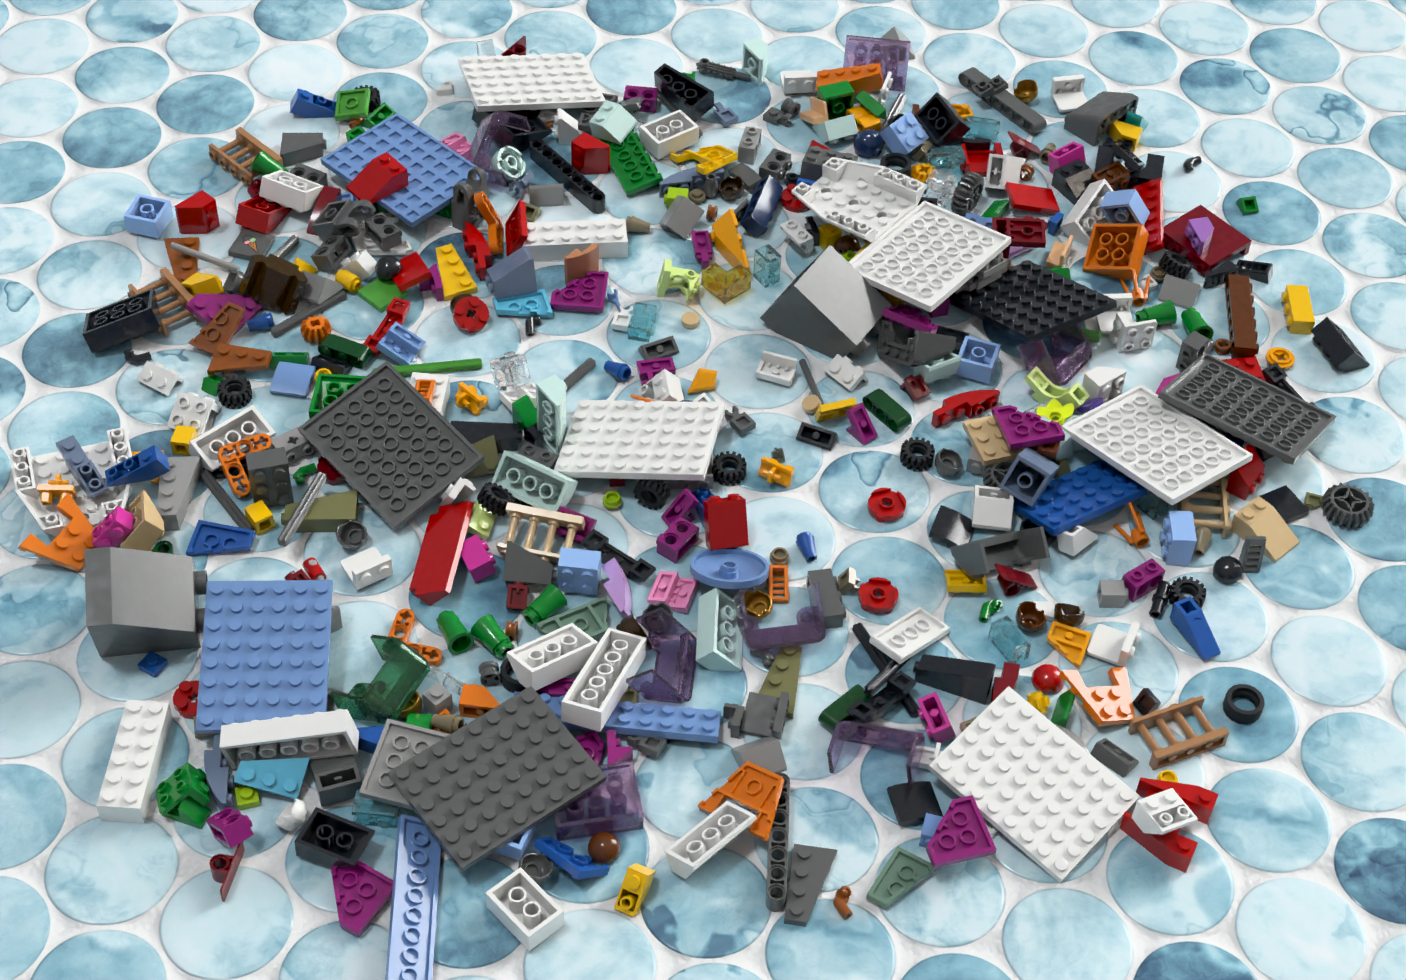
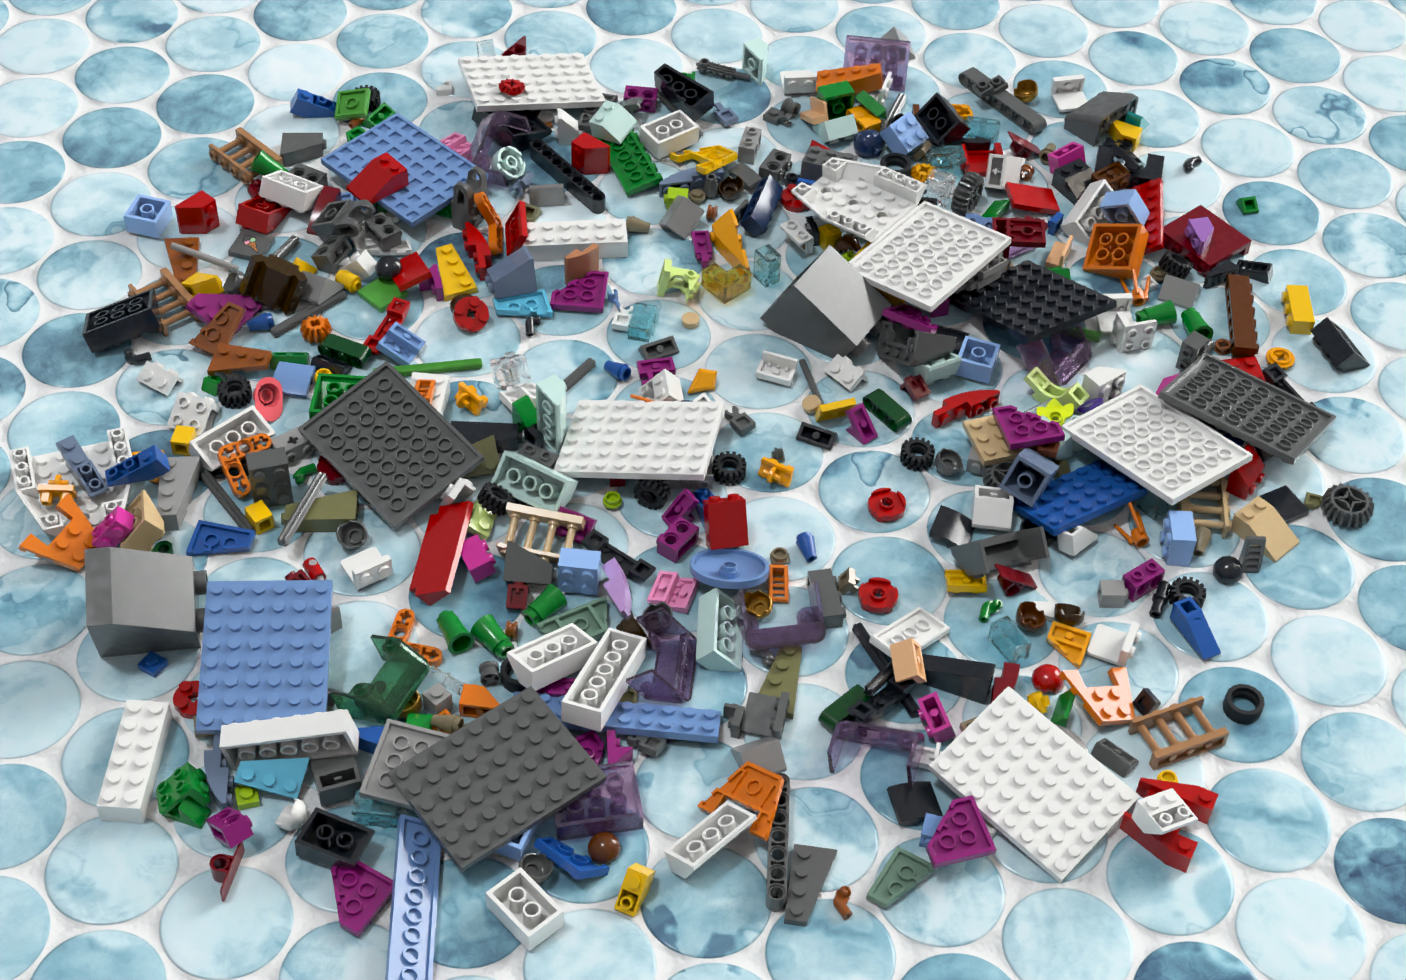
none -> coral piece [253,377,283,422]
none -> red gear [499,78,525,96]
none -> light nougat panel [890,638,927,684]

